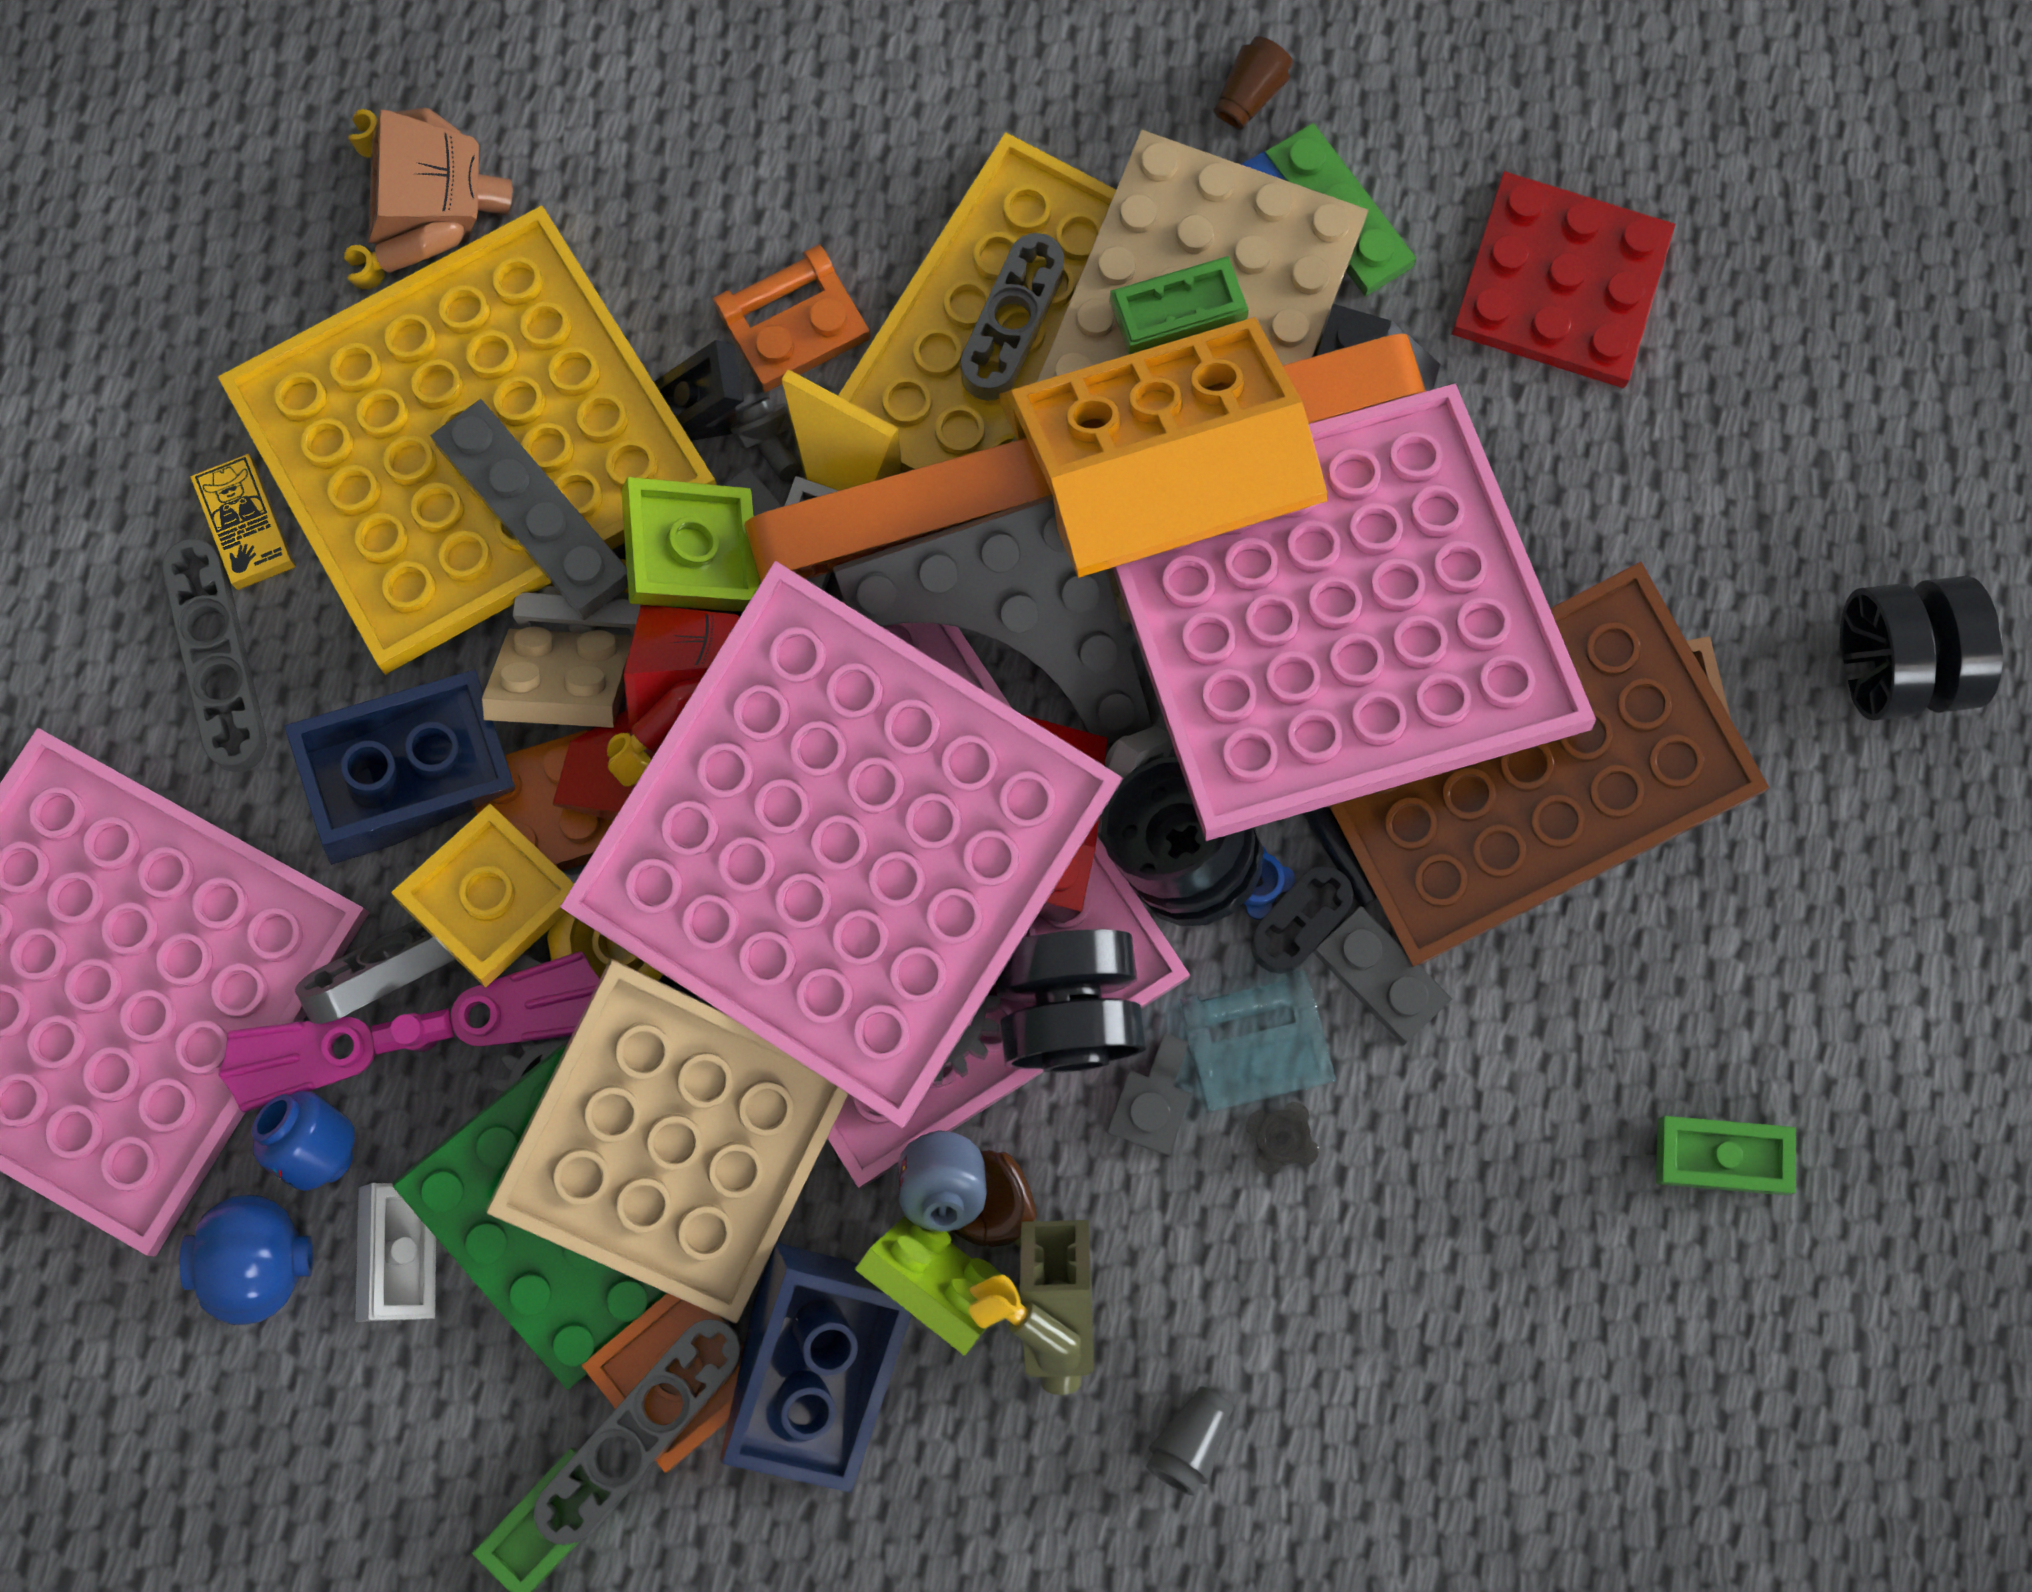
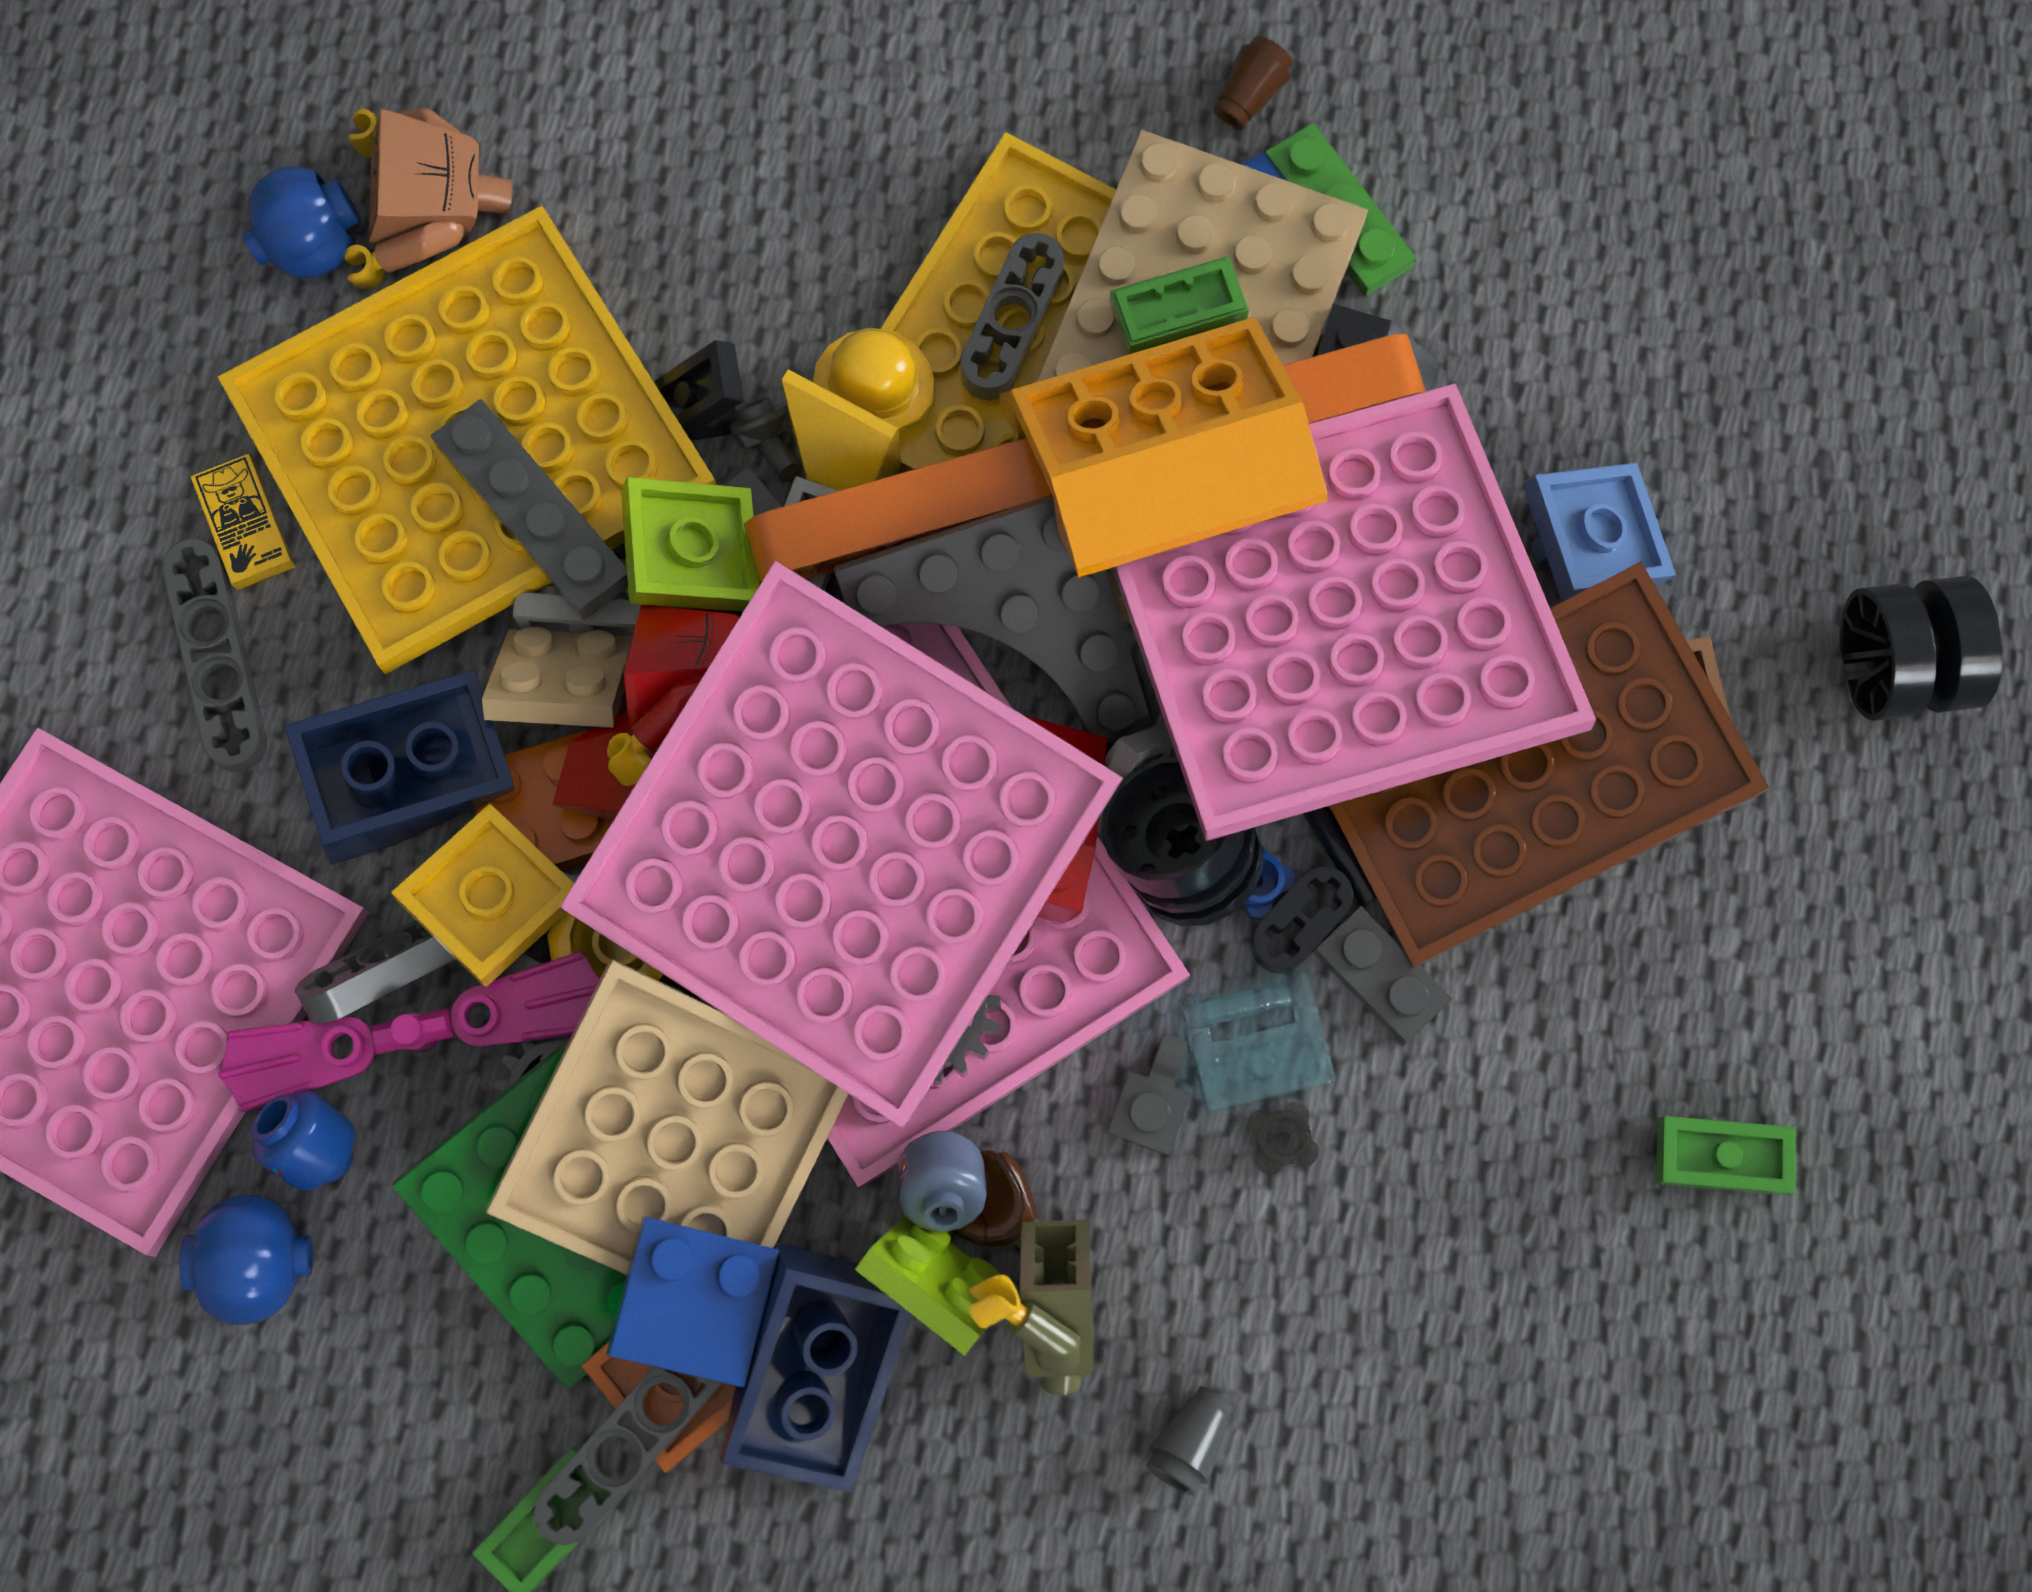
white slope [355,1183,436,1322] -> none
orange plate [712,244,871,393] -> none
black wheel [996,929,1146,1073] -> none
red plate [1451,171,1676,388] -> none
none -> blue plant [242,166,361,279]
none -> blue plate [606,1217,779,1387]
none -> yellow hat [813,328,936,430]
none -> medium blue hinge [1523,463,1676,600]

